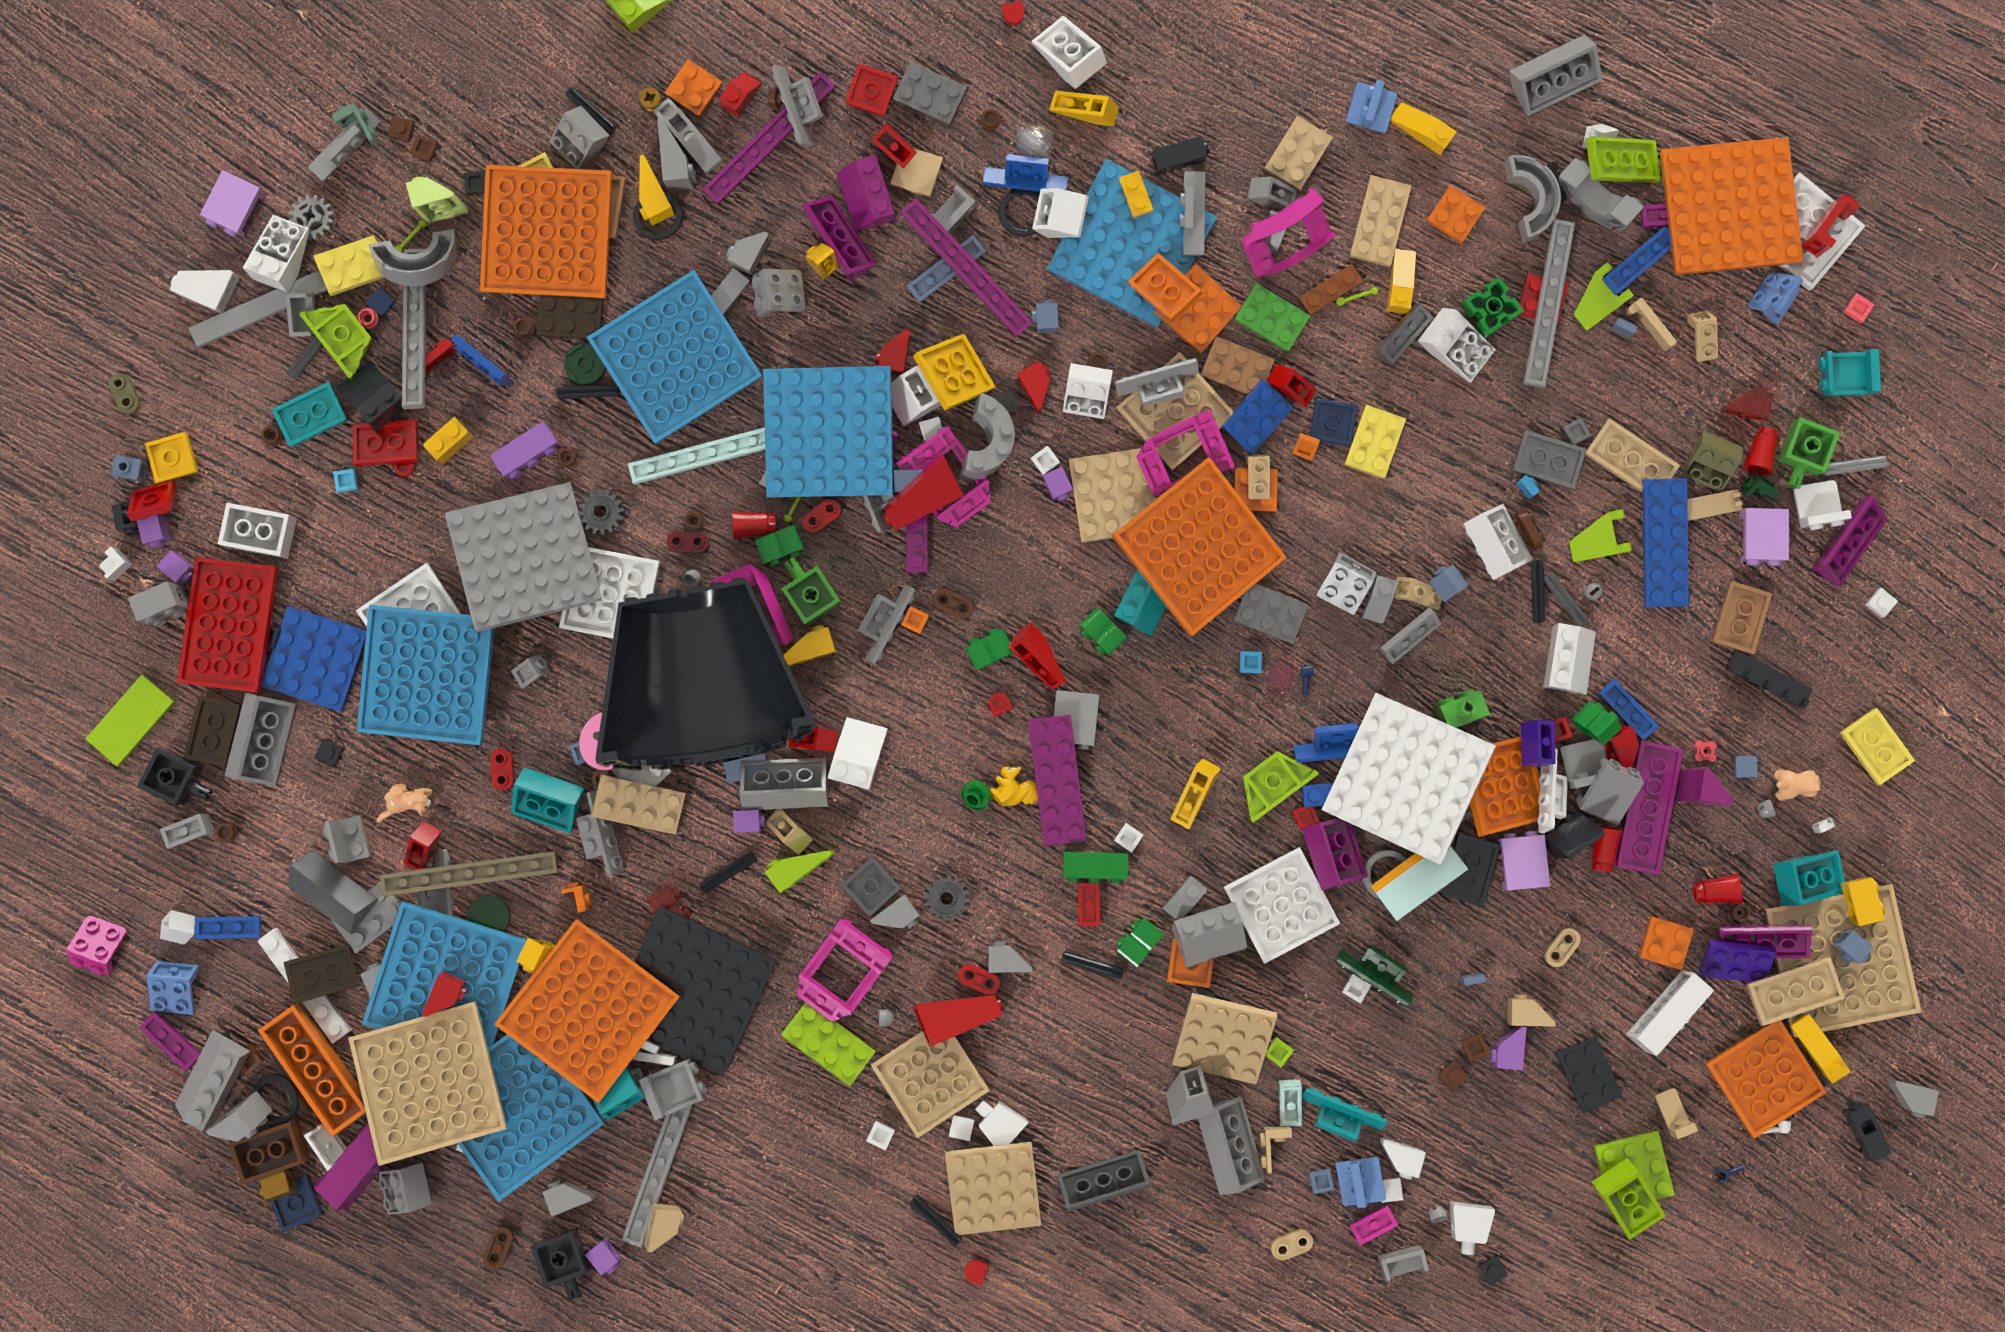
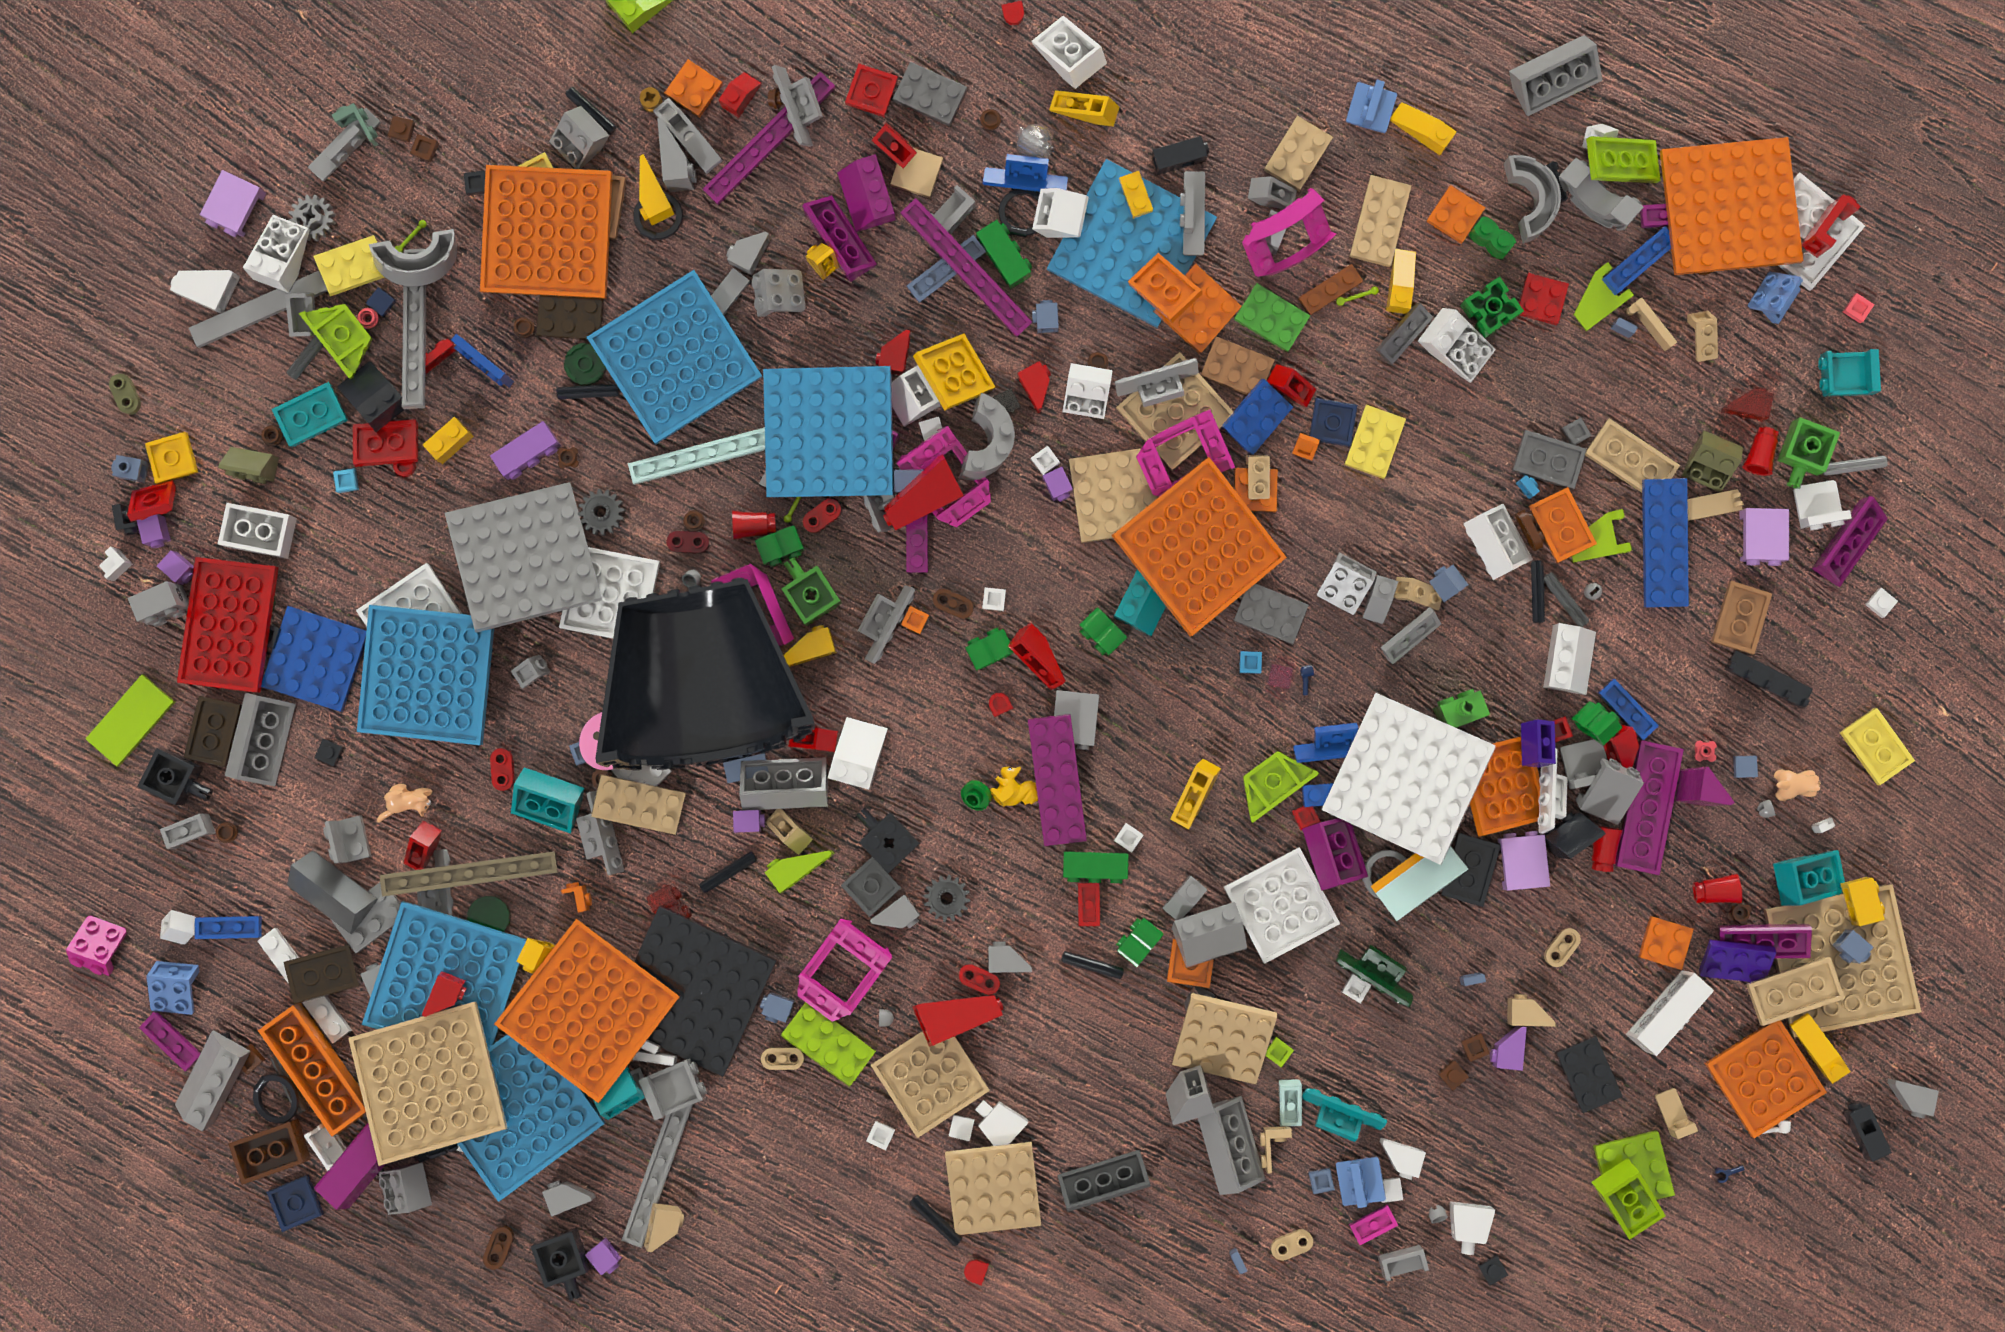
light grey slope [206,1091,273,1142] -> none
pearl gold brick [259,1170,297,1201] -> none
yellowish green slope [406,177,469,224] -> none
light grey tile [1523,219,1575,388] -> none
dark green bracket [1741,471,1780,499] -> none
none -> olive slope [218,447,279,484]
none -> black axle [416,1144,458,1163]
none -> sand blue brick [760,992,795,1023]
none -> tan plate [761,1047,805,1070]
none -> black brick [855,807,921,873]
none -> green brick [976,220,1033,290]
none -> white tile [982,587,1006,611]
none -> sand blue tile [1229,1248,1247,1274]
none -> green brick [1469,216,1516,260]
none -> orange plate [1528,487,1597,563]

